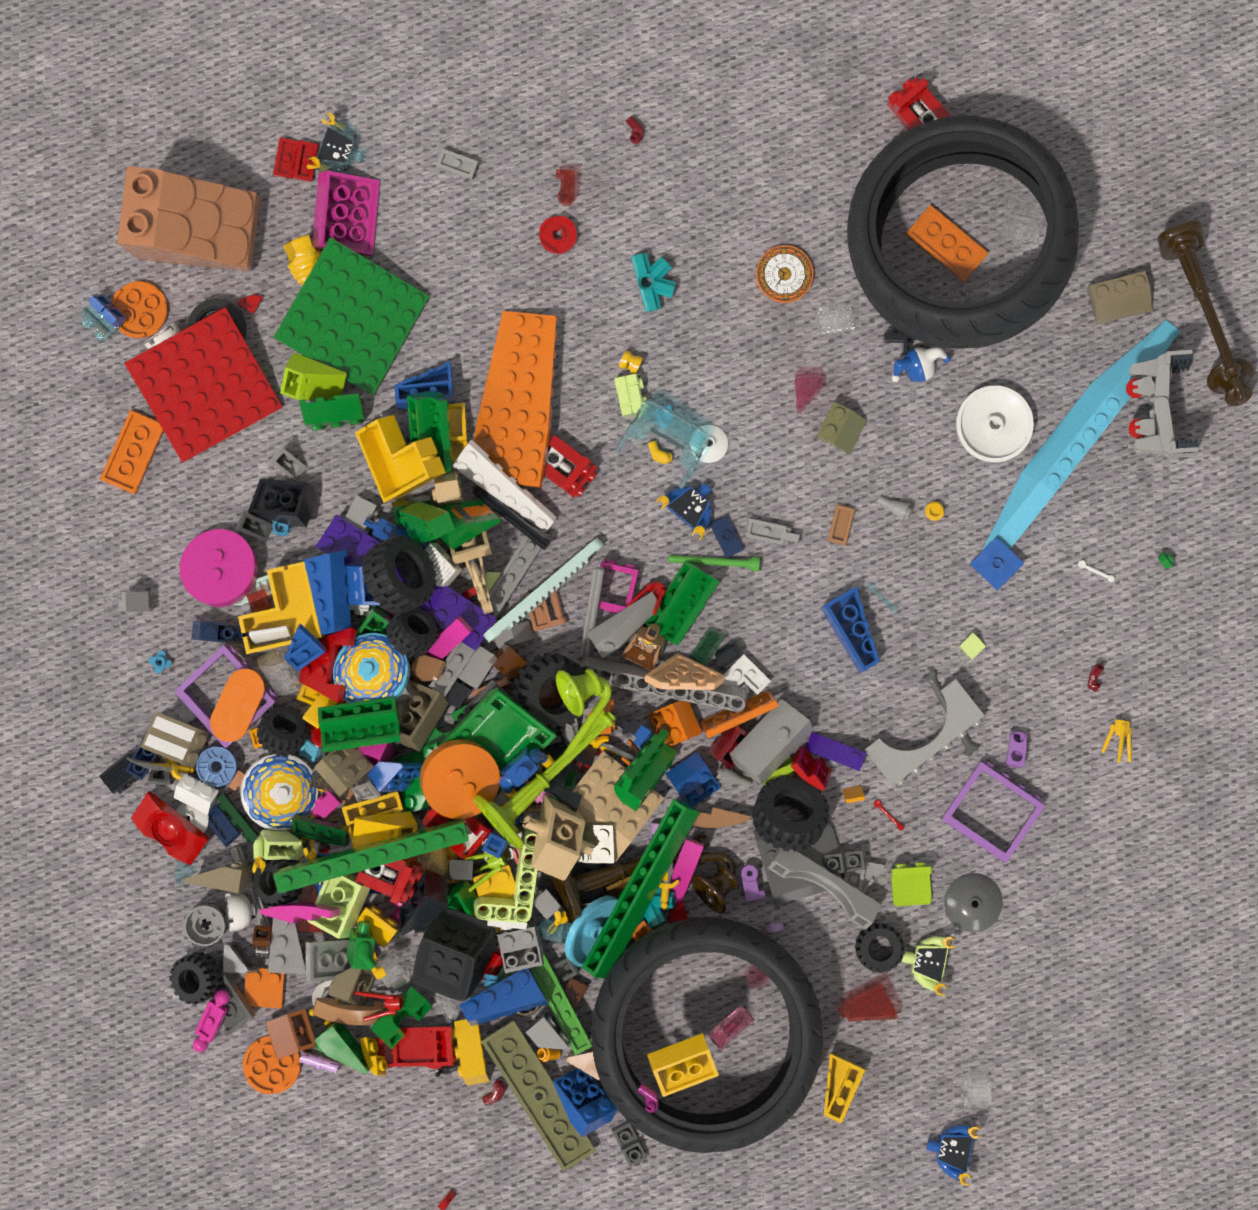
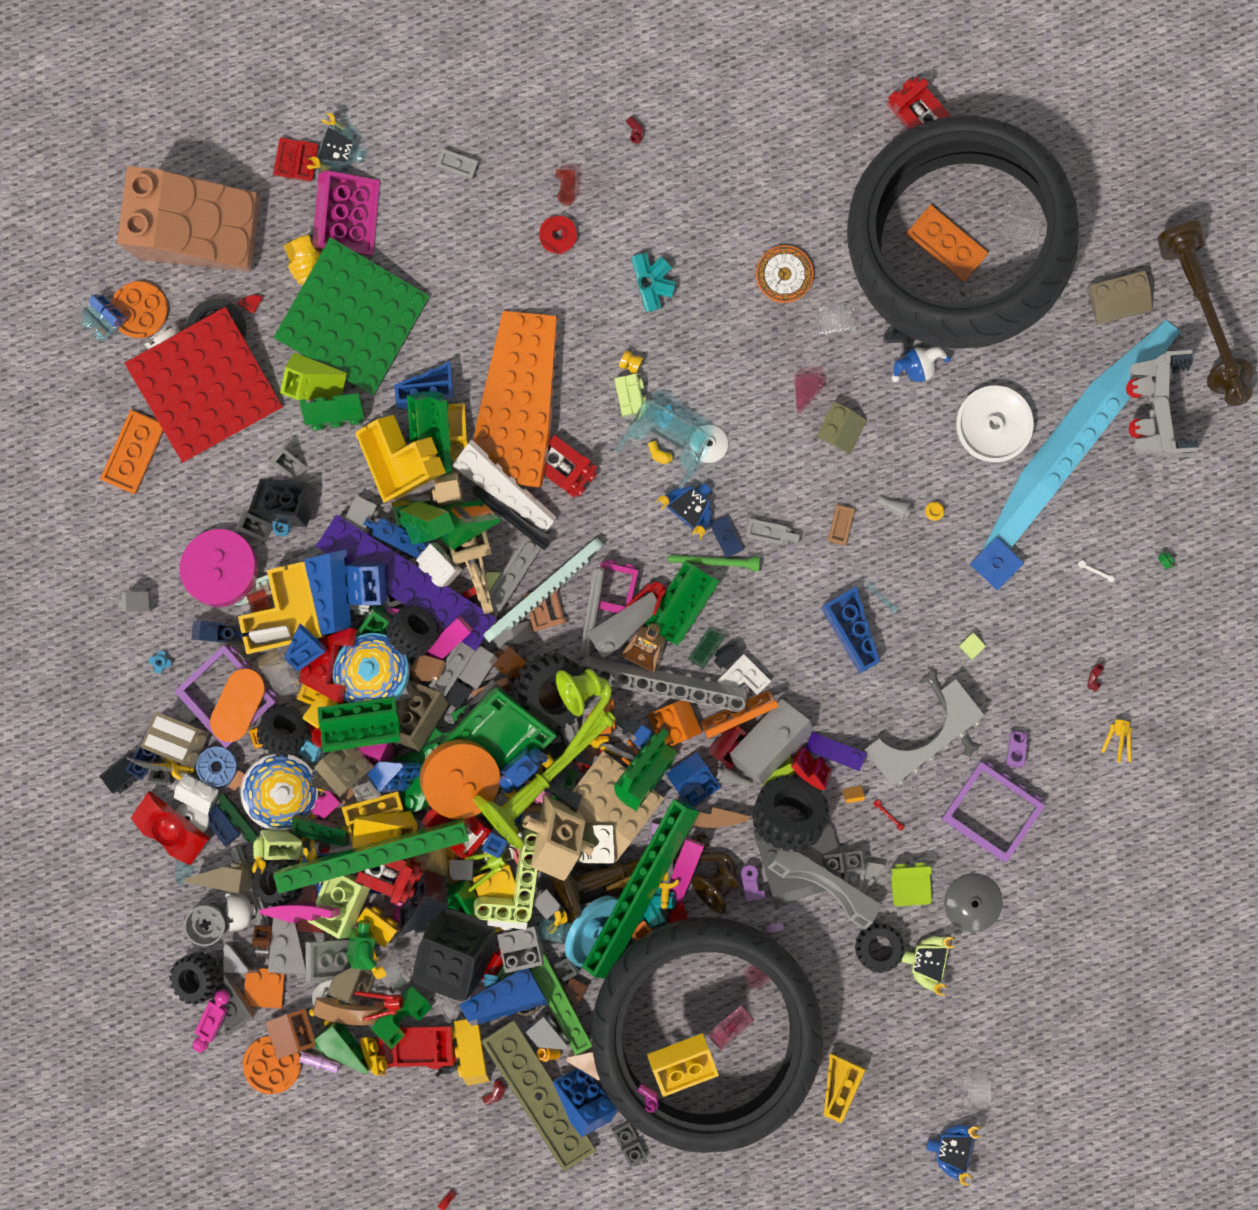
black tyre [362,535,437,614] -> none
light nougat plate [645,653,725,690] -> none
clear red slope [837,982,899,1022] -> none

